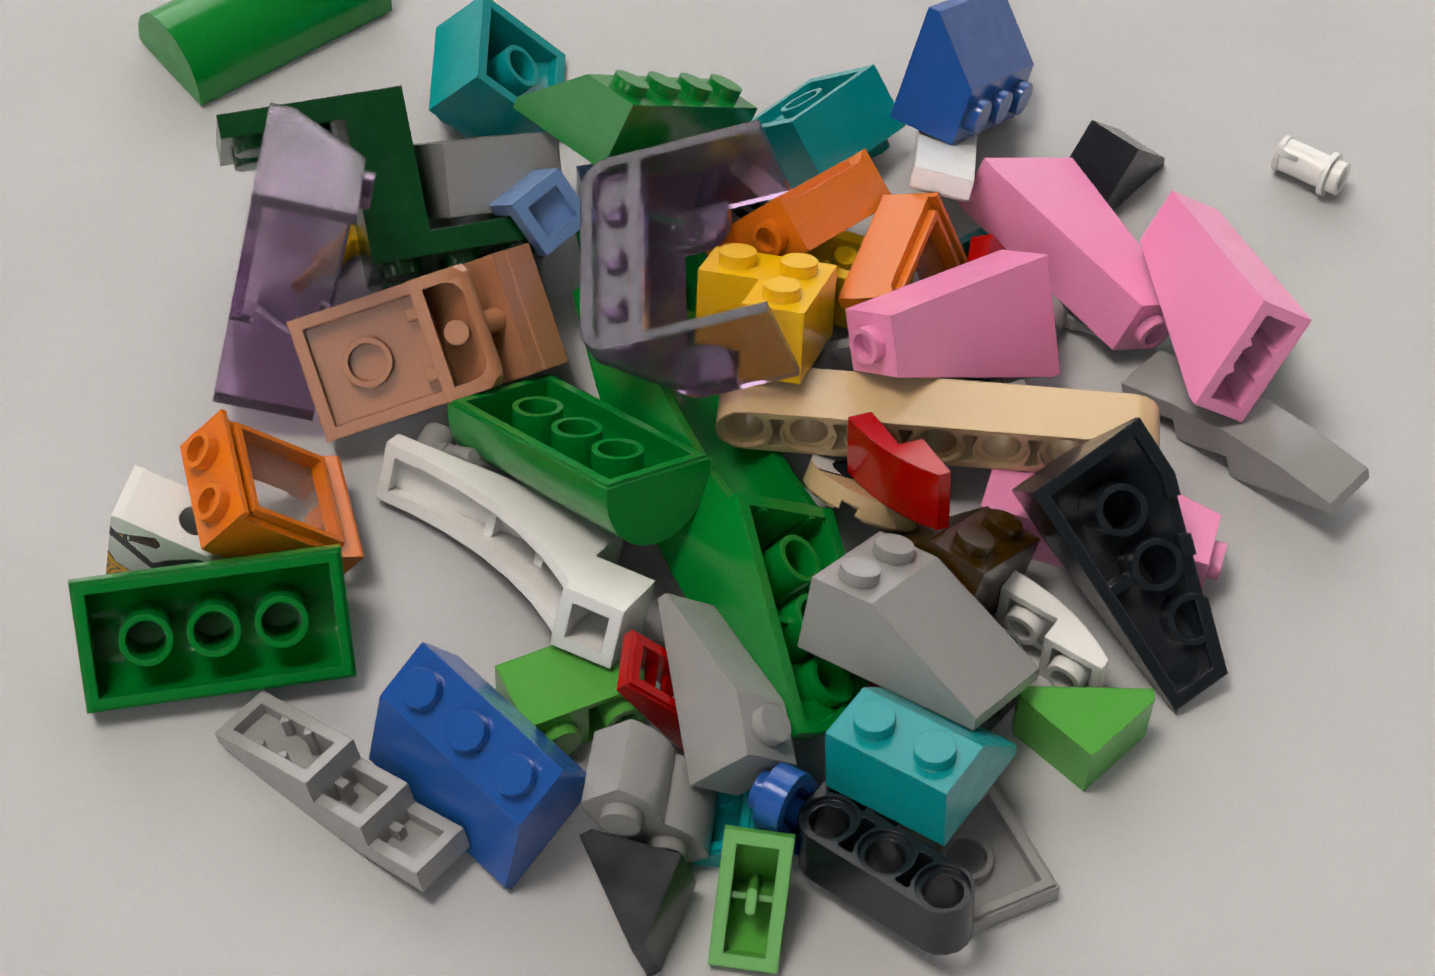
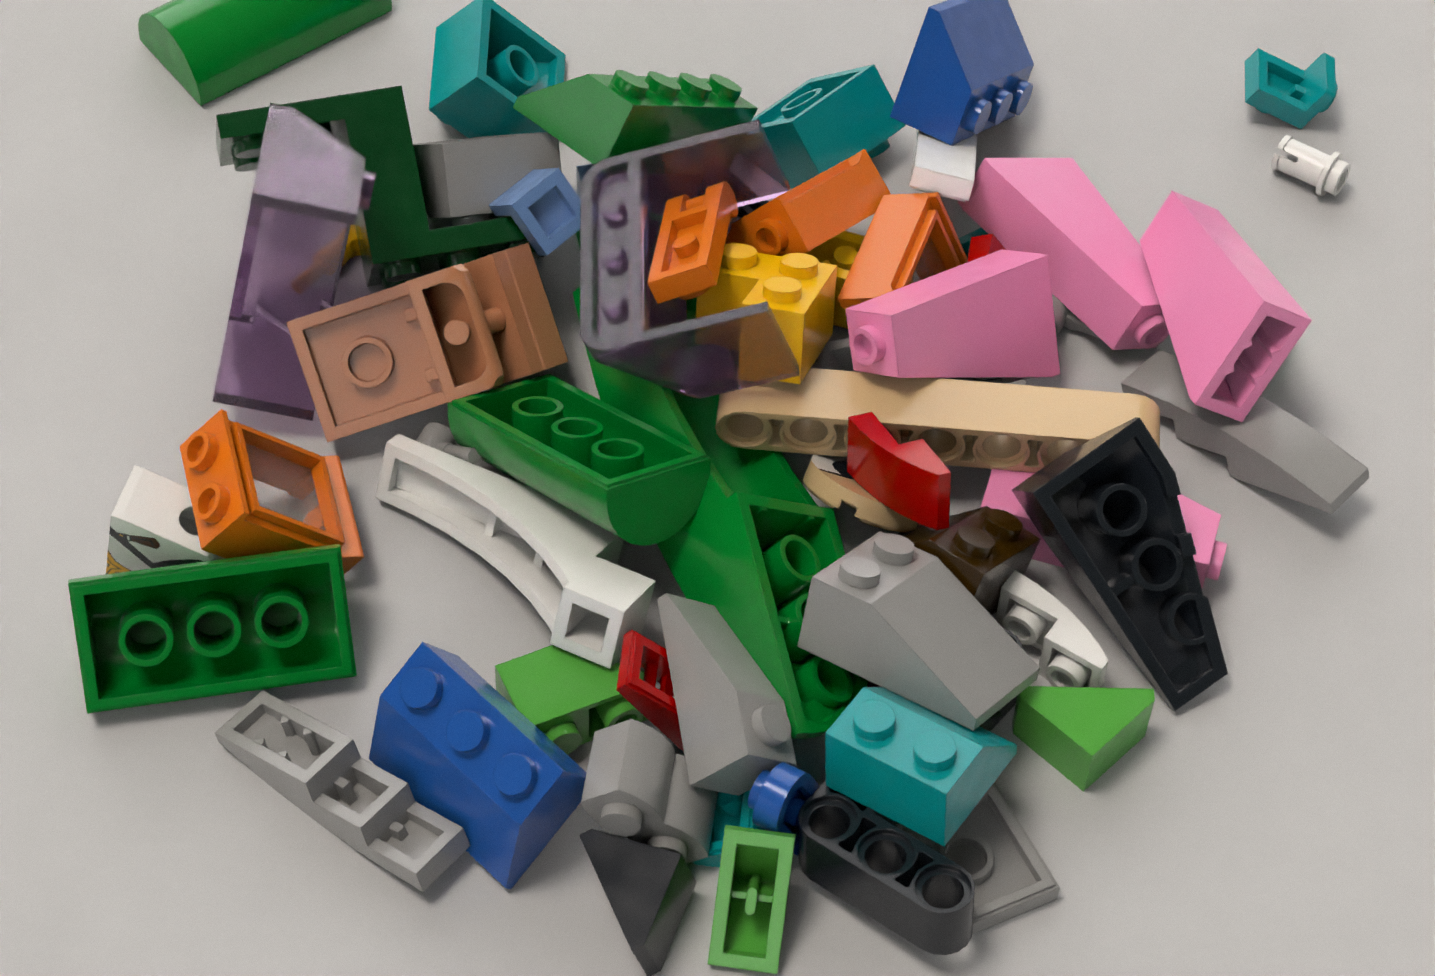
black slope [1069,120,1165,211] -> none
none -> orange plate [647,181,738,304]
none -> teal bracket [1244,48,1338,129]

